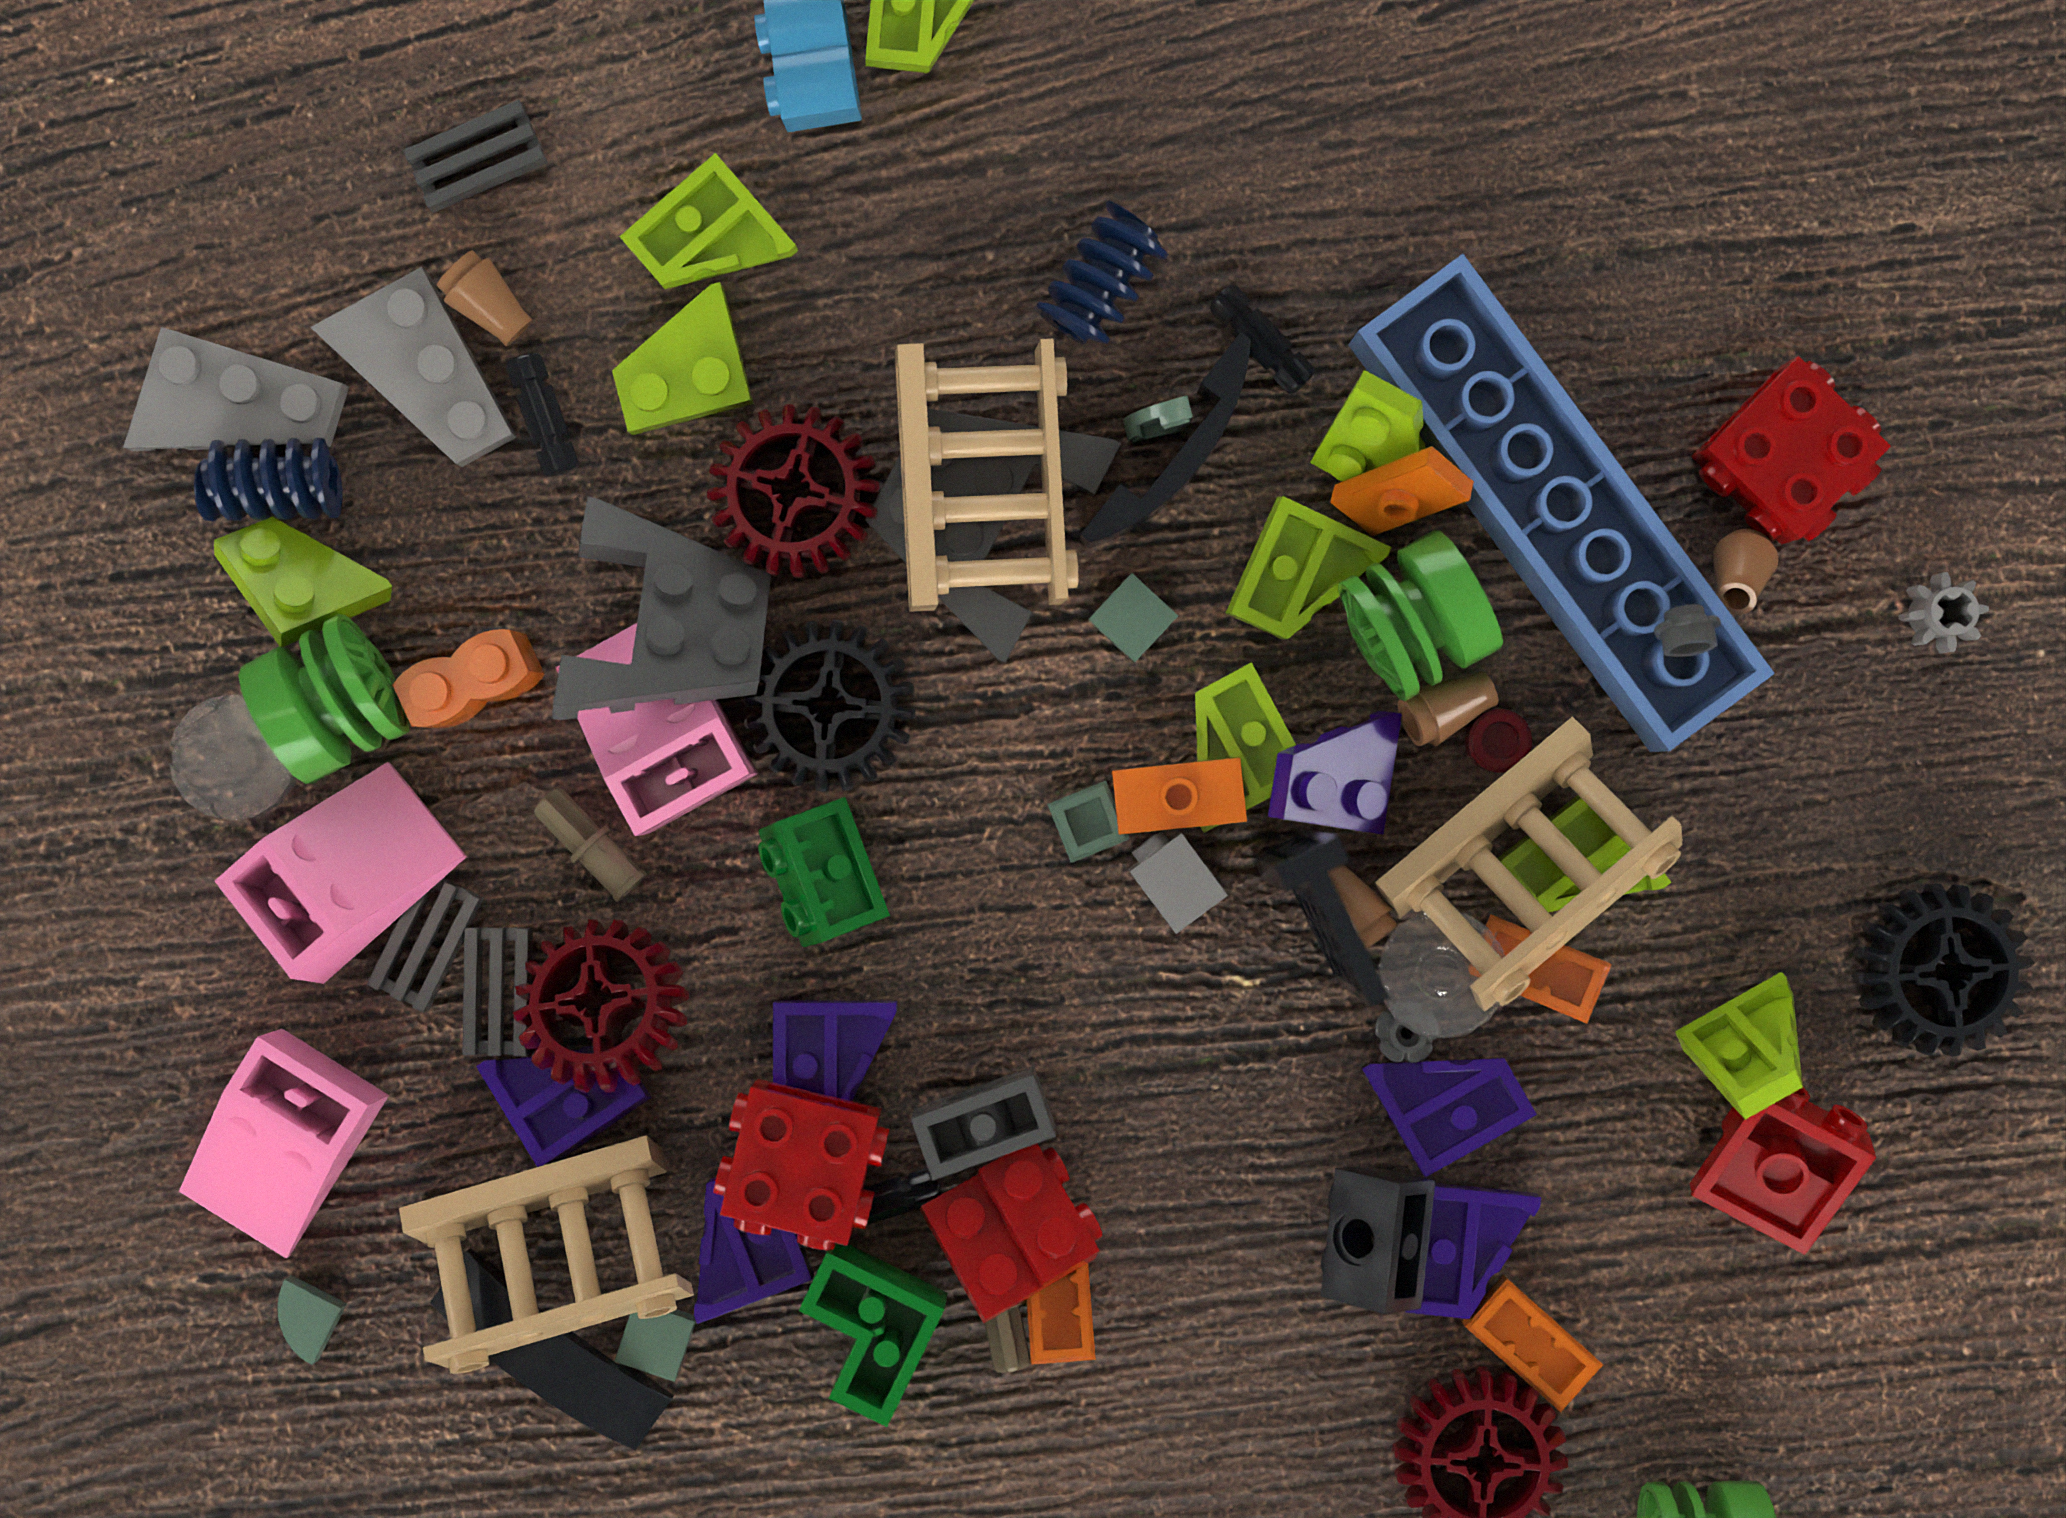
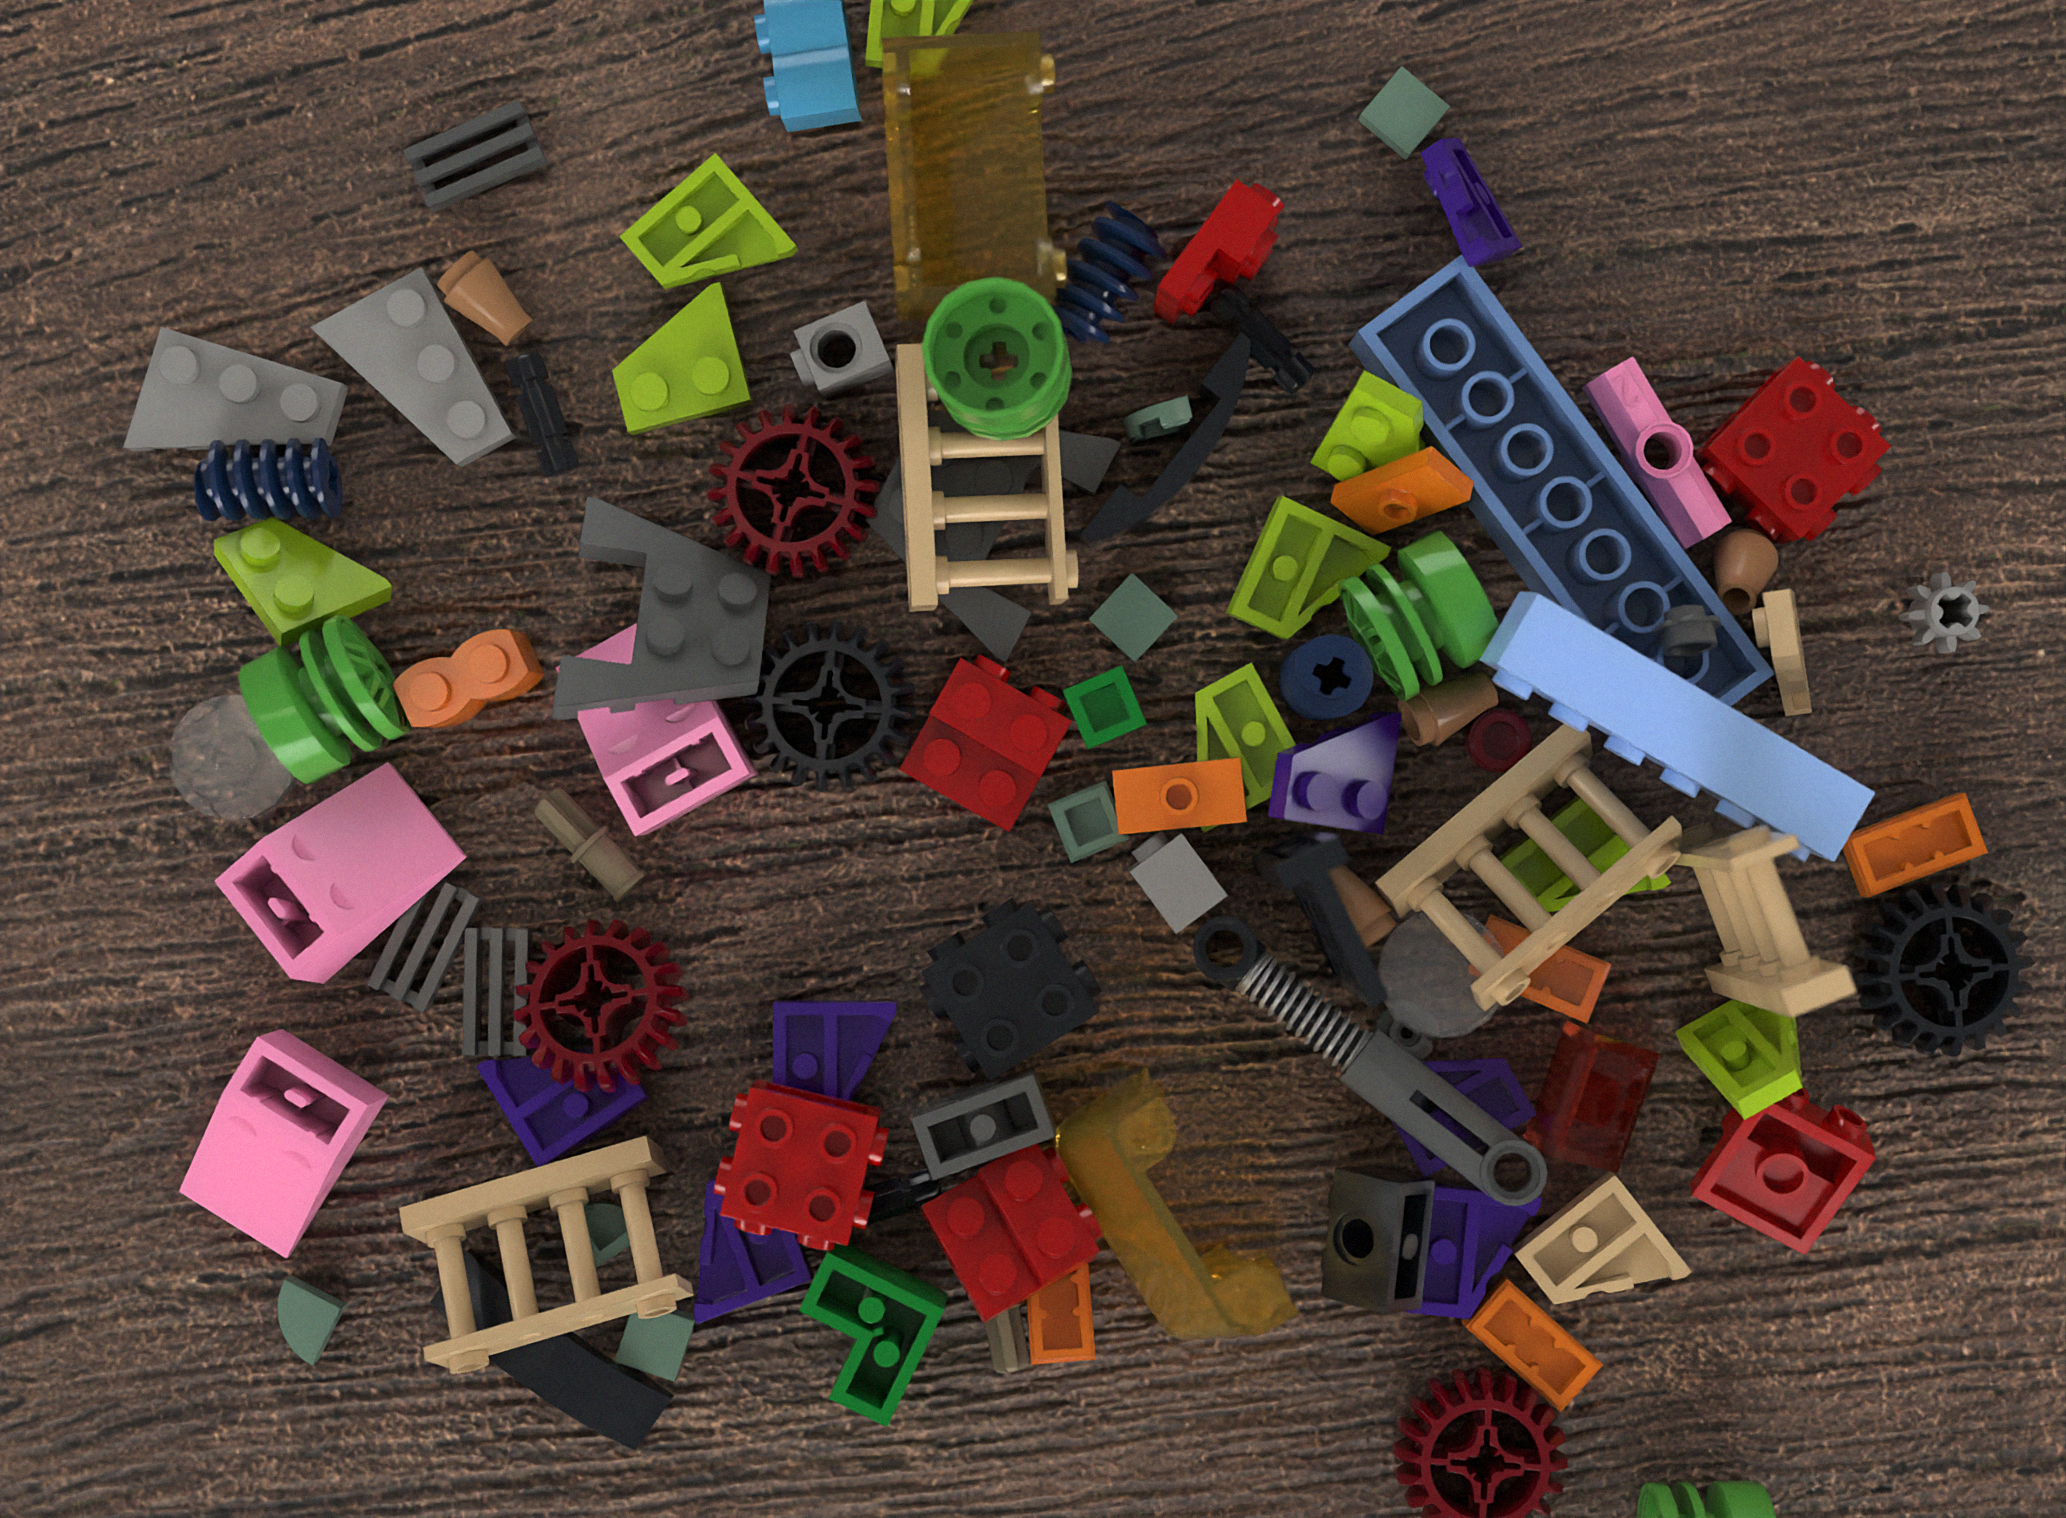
green bracket [758,797,890,948] -> none
none -> sand green tile [584,1201,630,1268]
none -> light grey brick [790,300,894,400]
none -> clear yellow windscreen [881,31,1067,321]
none -> red plate [899,654,1072,832]
none -> black brick [919,897,1103,1081]
none -> bright green wheel [922,277,1073,441]
none -> clear yellow windscreen [1053,1066,1299,1340]
none -> green tile [1063,665,1147,750]
none -> red plate [1152,179,1284,326]
none -> piece [1193,916,1547,1206]
none -> dark blue piece [1278,634,1374,721]
none -> sand green tile [1358,66,1450,160]
none -> dark purple wing [1421,138,1523,267]
none -> light blue brick [1480,591,1875,862]
none -> tan wing [1511,1171,1692,1305]
none -> clear red slope [1523,1020,1661,1173]
none -> bright pink piece [1582,357,1732,550]
none -> tan fence [1674,822,1856,1018]
none -> tan wing [1752,589,1812,716]
none -> orange plate [1842,793,1988,898]

